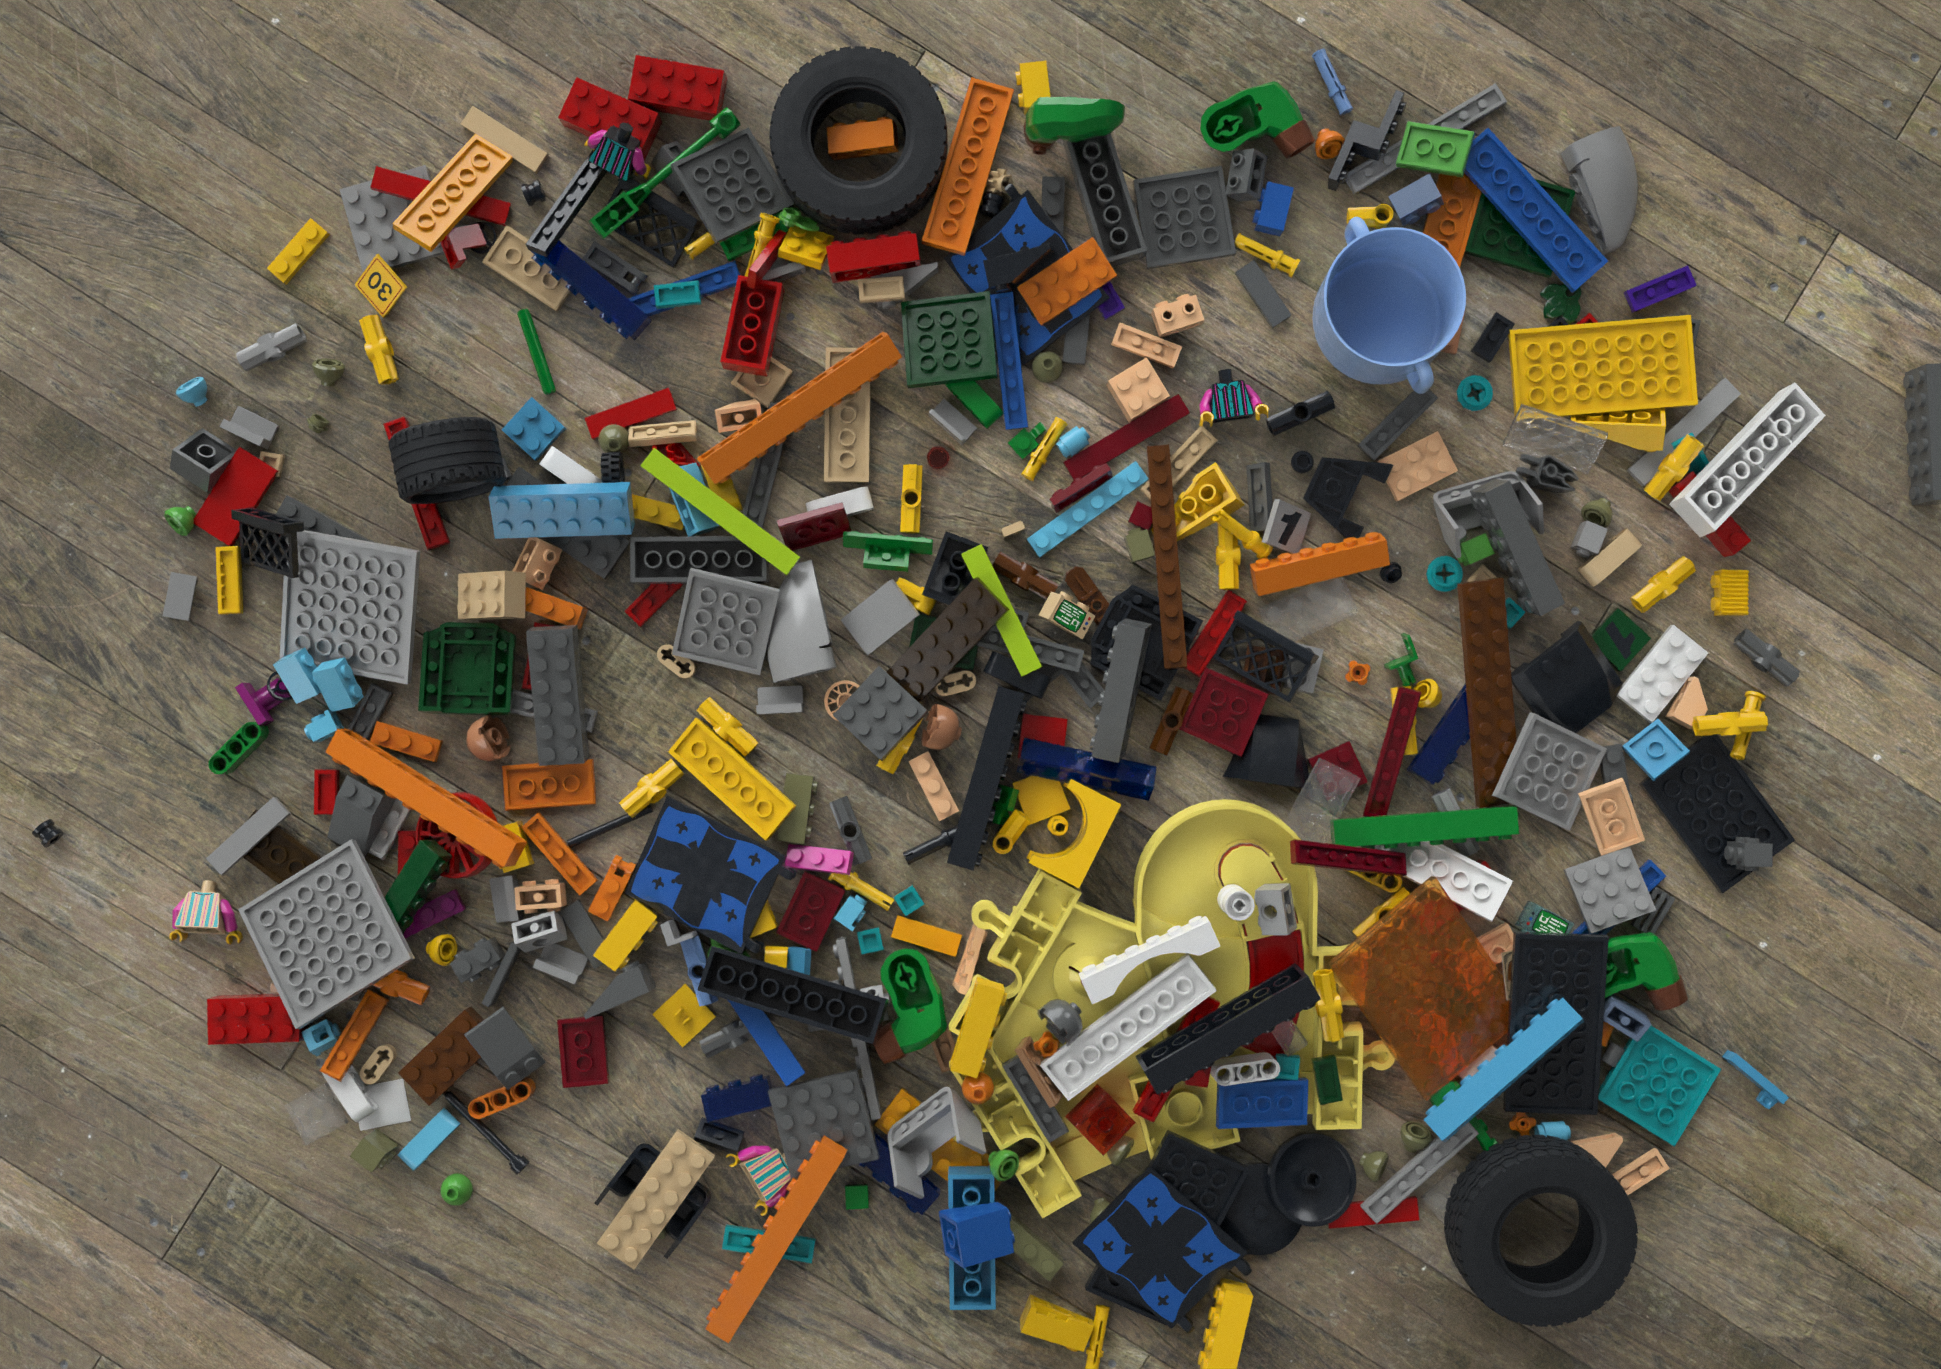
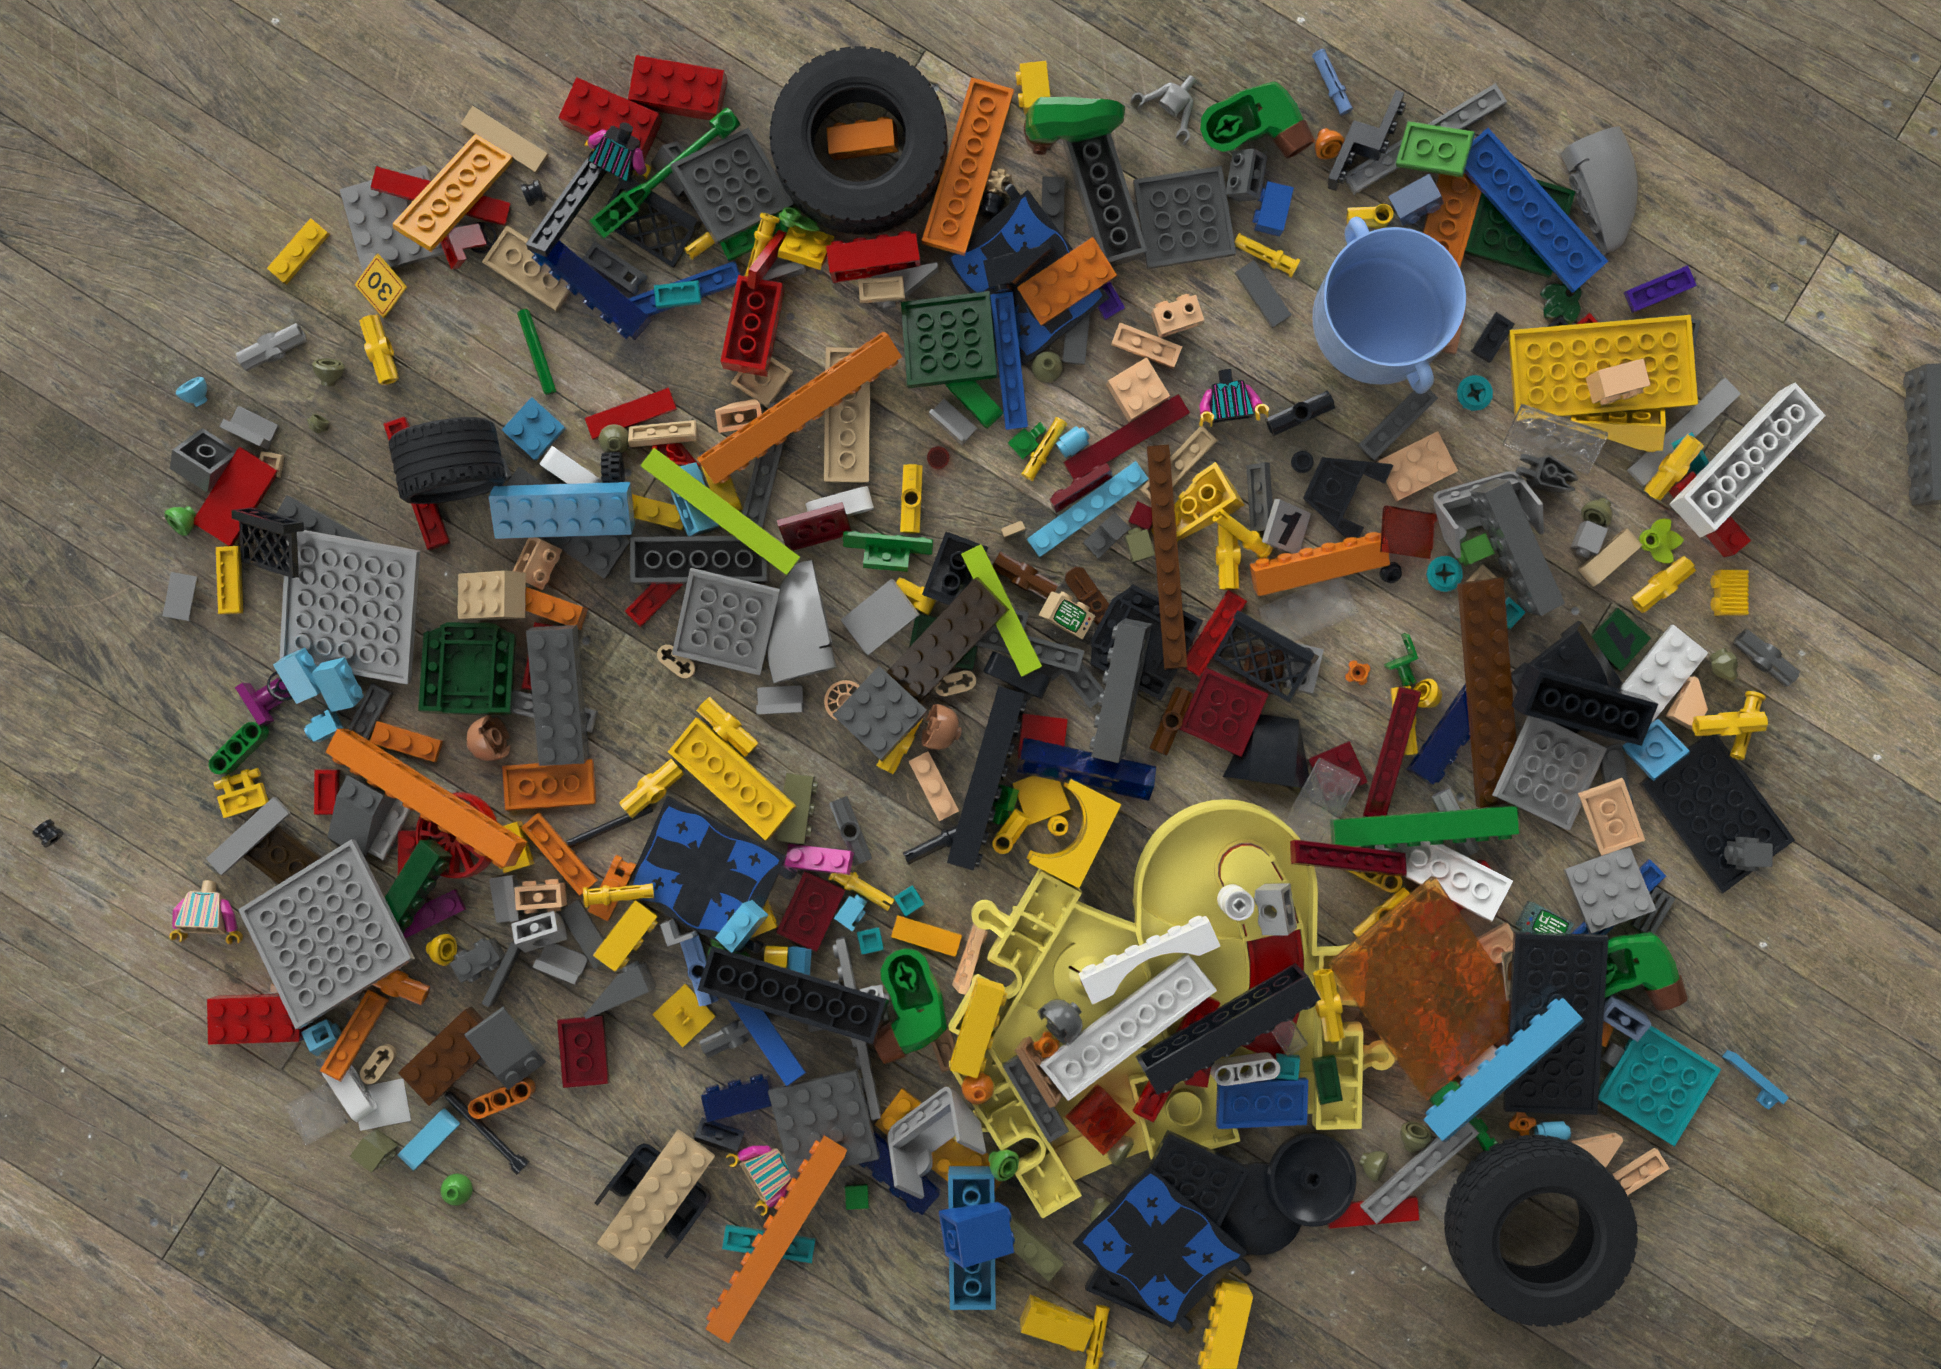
none -> yellow plate [214,768,269,818]
none -> yellow pin [583,883,654,908]
none -> medium azure brick [715,900,769,953]
none -> dark grey slope [1083,512,1130,559]
none -> light grey piece [1131,75,1196,145]
none -> clear red piece [1380,505,1438,559]
none -> black brick [1512,664,1659,746]
none -> light nougat brick [1586,359,1650,405]
none -> lime plate [1639,519,1684,563]
none -> olive rock [1709,648,1738,681]

